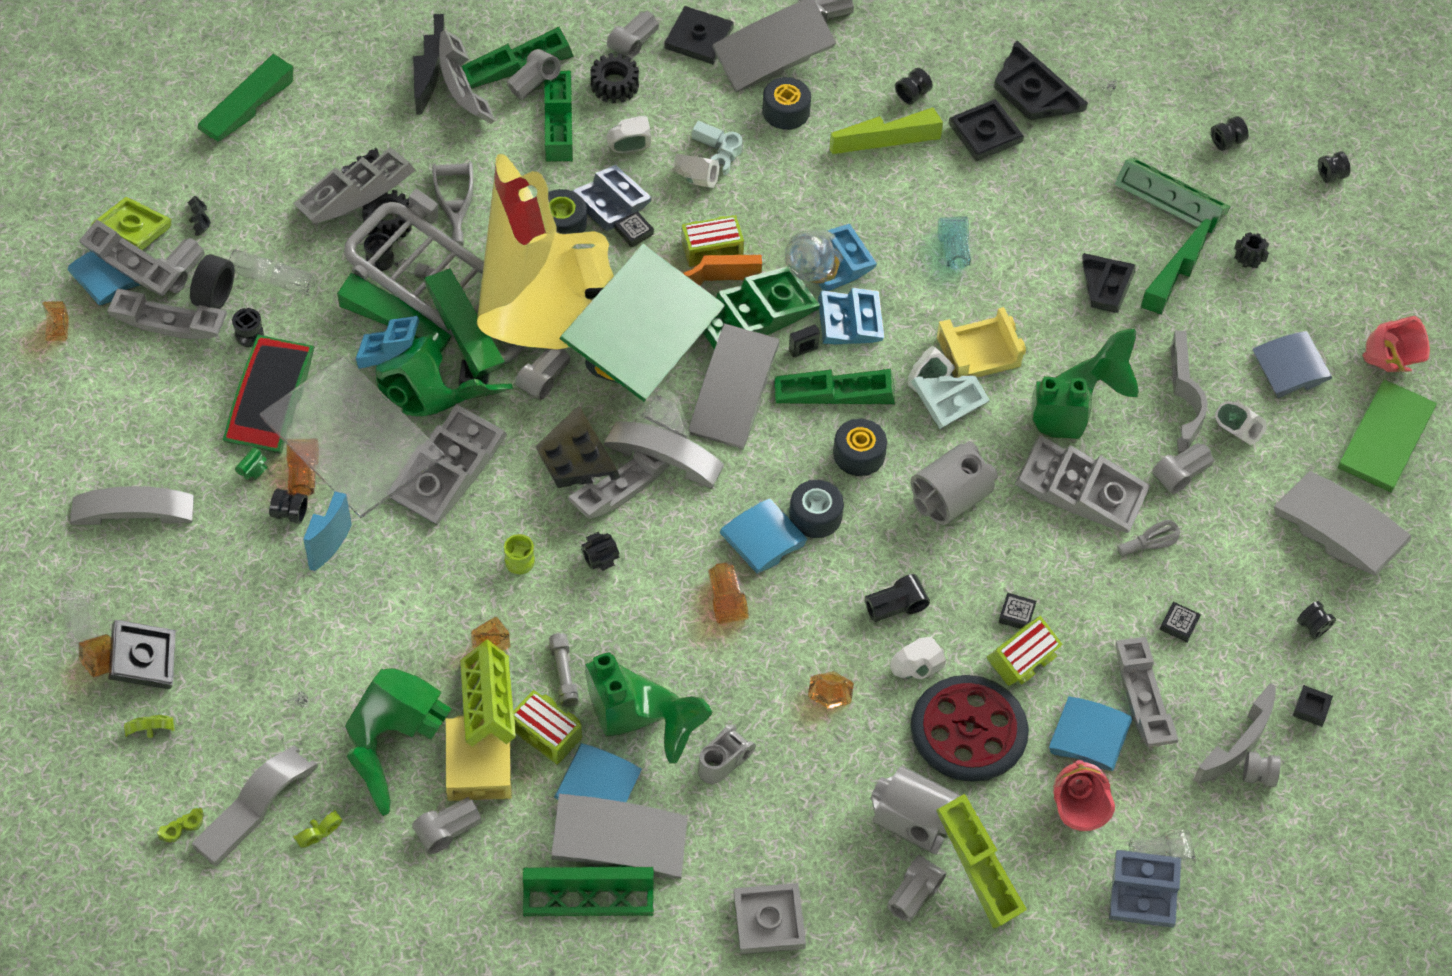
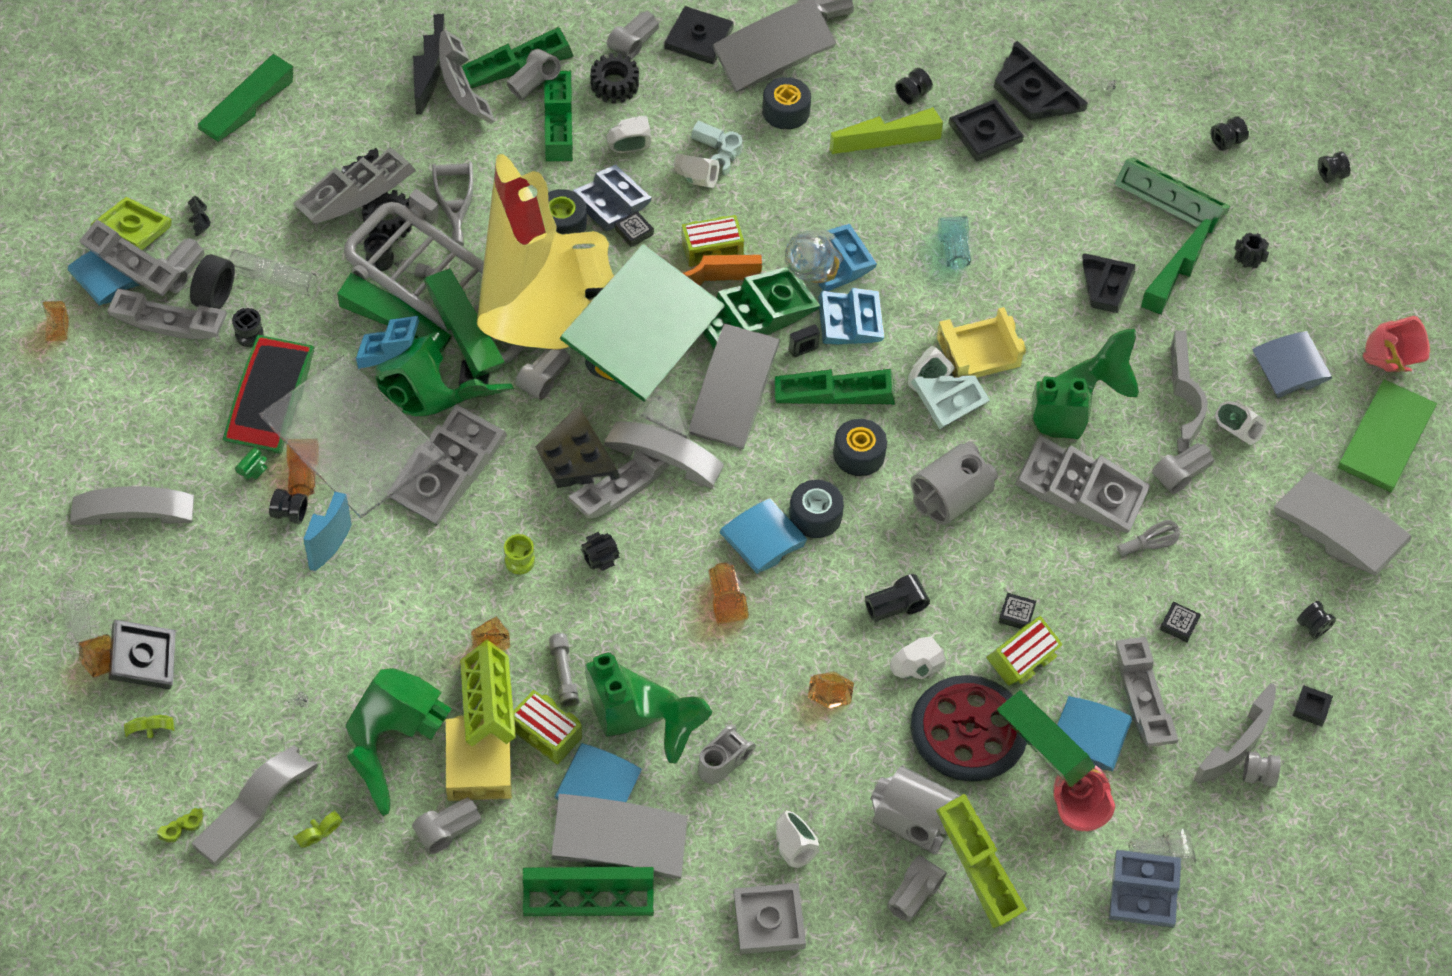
none -> white rock [776,810,819,868]
none -> green slope [997,690,1095,787]

